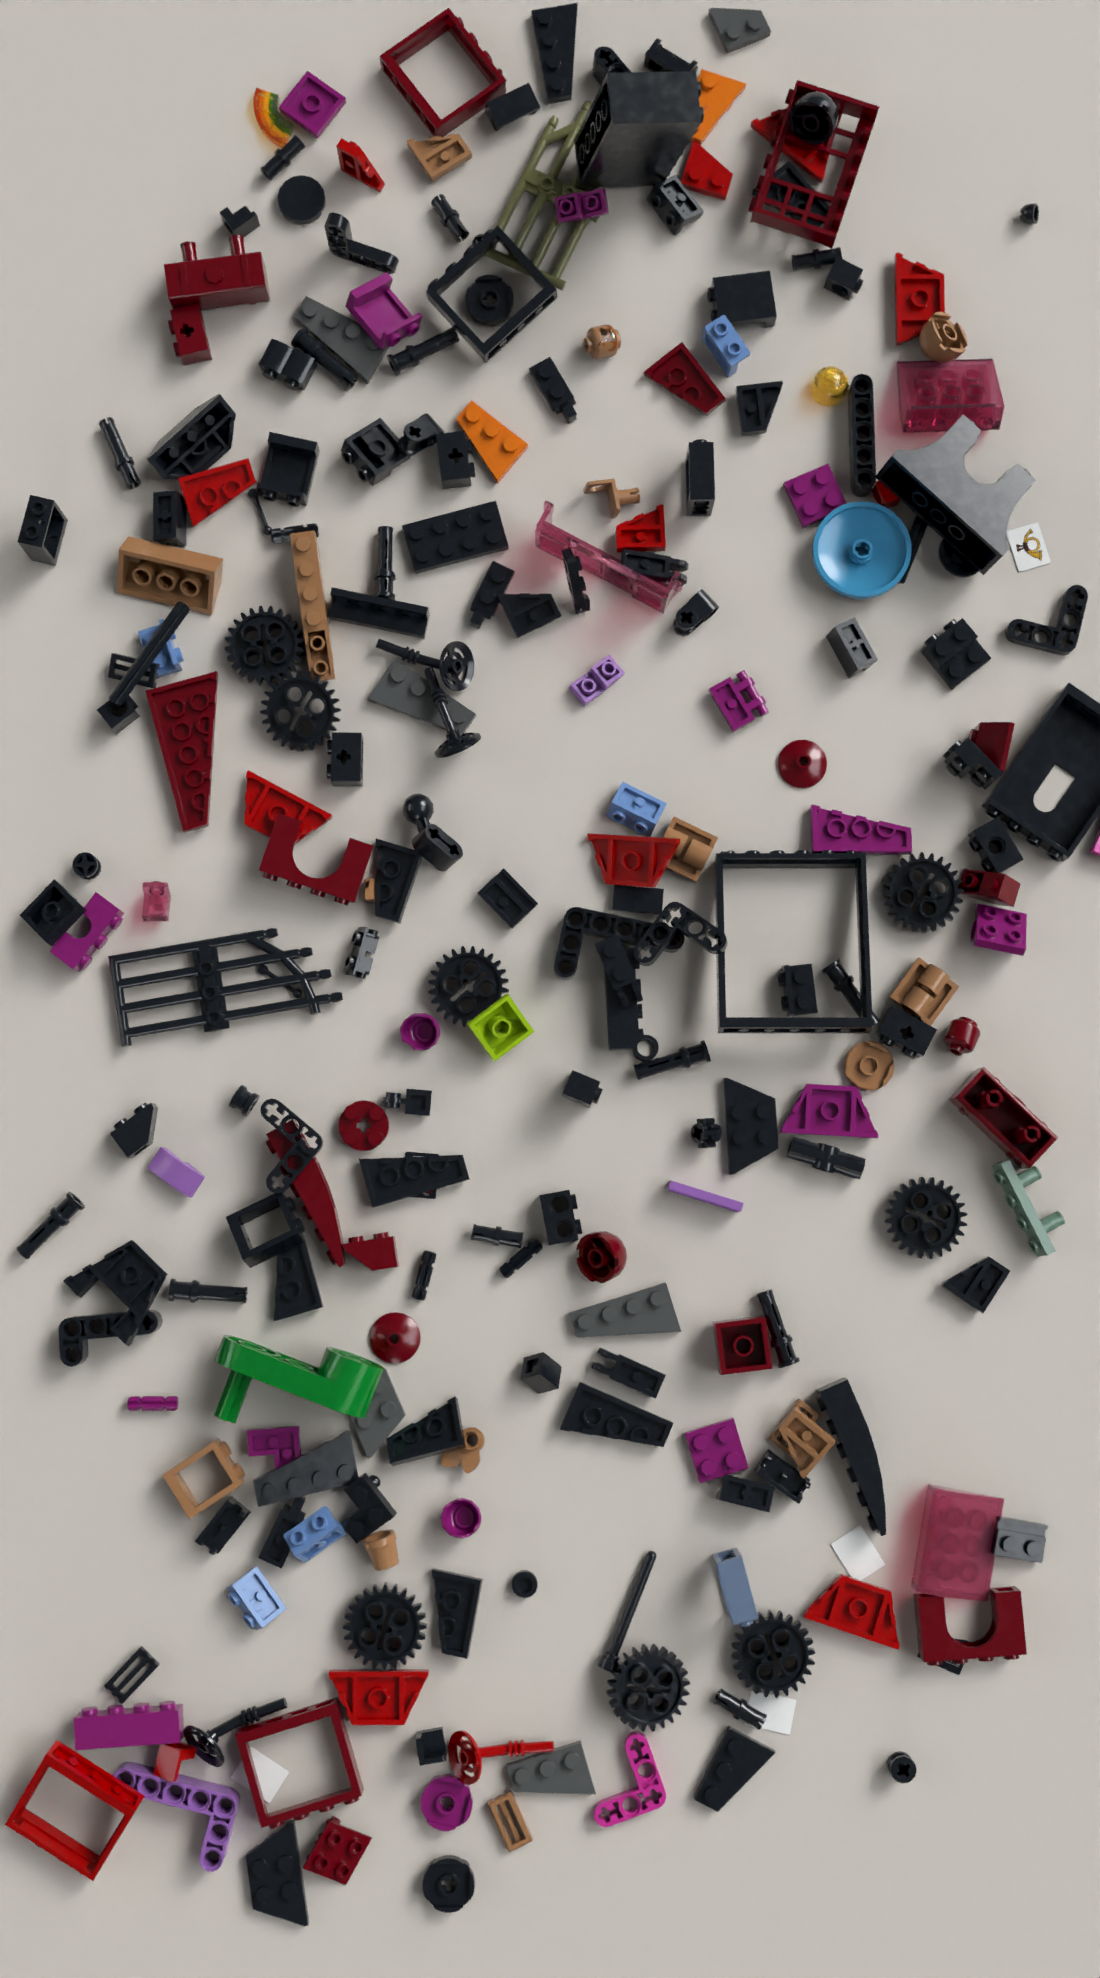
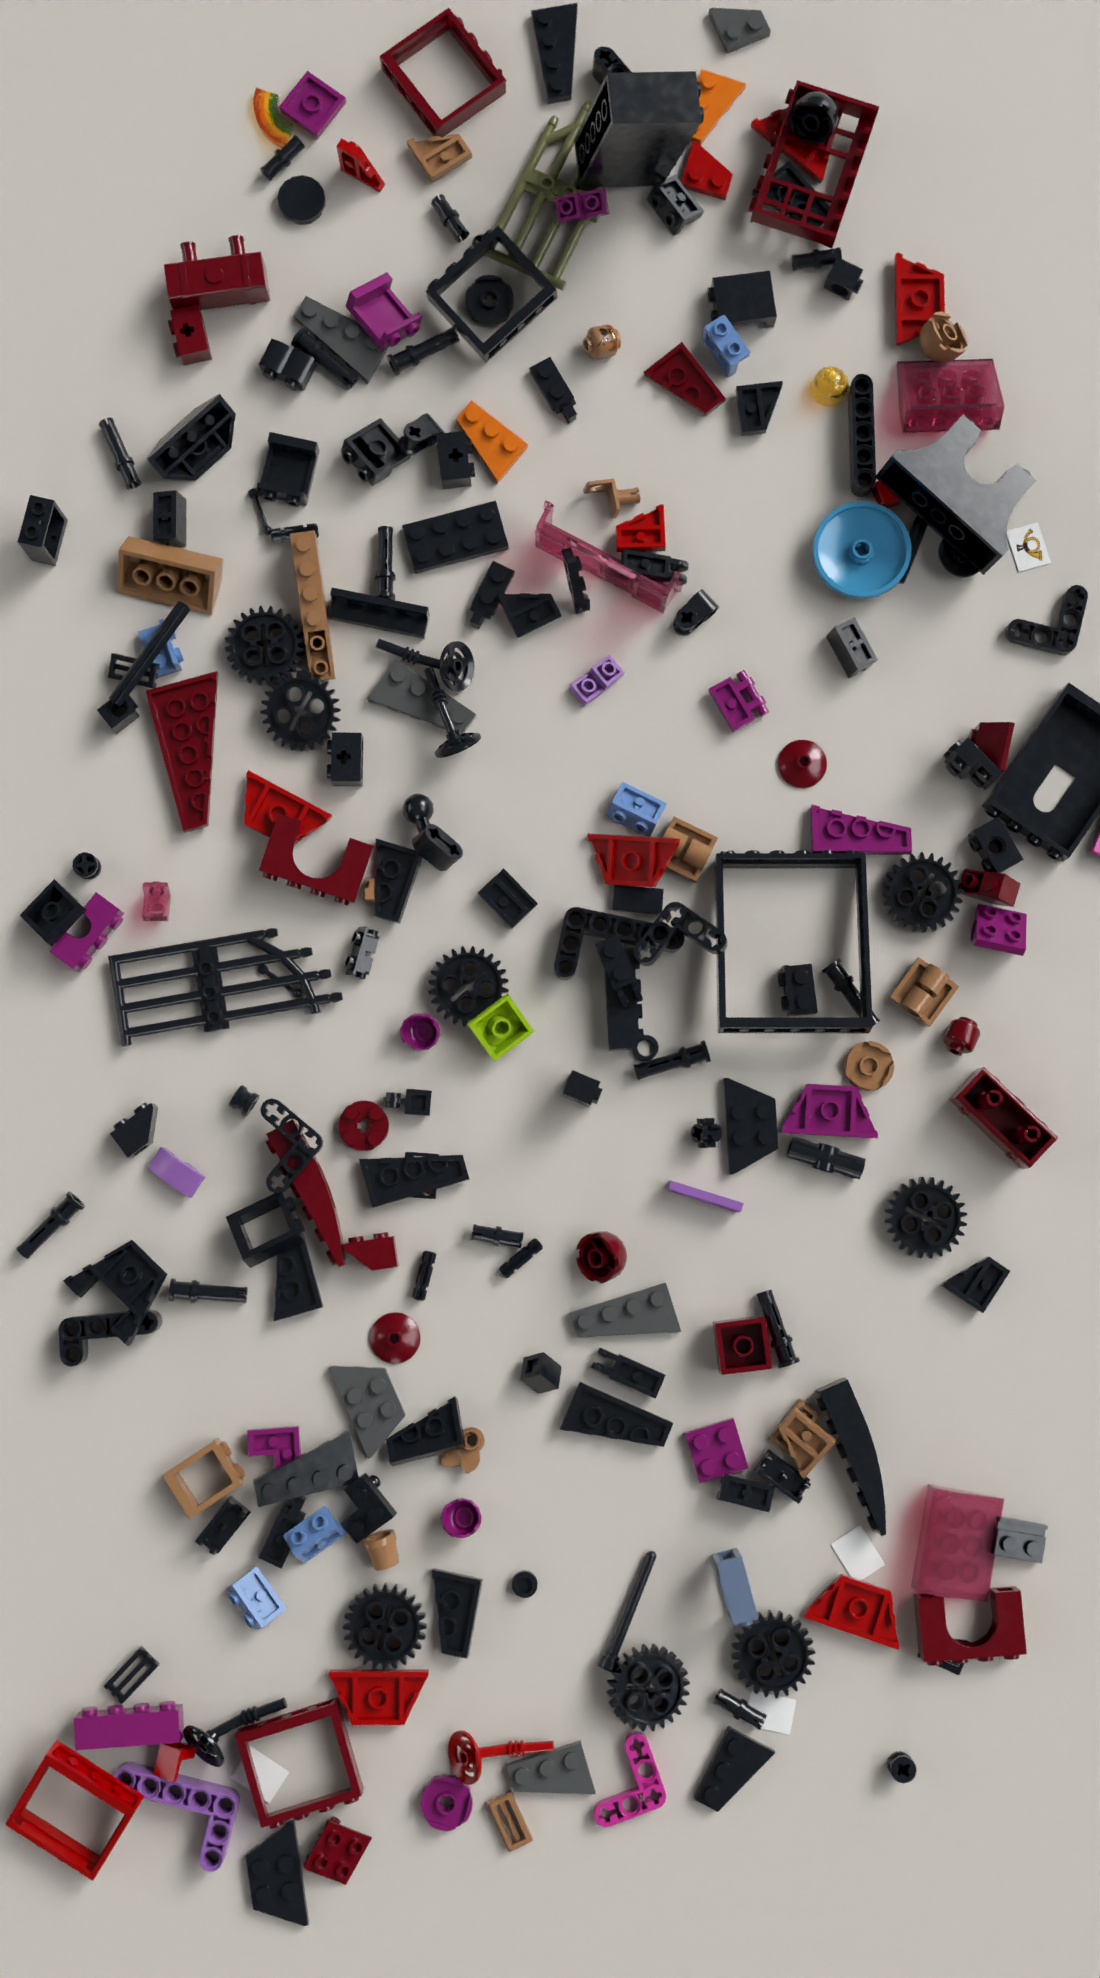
magenta axle [127,1396,179,1411] -> none
red wing [178,458,256,527] -> none
green beam [214,1335,384,1423] -> none
black panel [219,206,260,238] -> none
black beam [324,213,399,274] -> none
black panel [416,1727,447,1766] -> none
black plate [422,1855,475,1913] -> none
black hinge [485,83,541,131] -> none
black brick [539,1190,582,1245] -> none
black hinge [644,38,698,72] -> none
black window [685,439,715,516] -> none
magenta plate [783,464,847,528] -> none
black brick [875,1006,937,1059] -> none
black plate [921,618,991,690] -> none
sand green plate [991,1160,1065,1257] -> none
black hinge [1020,203,1039,224] -> none

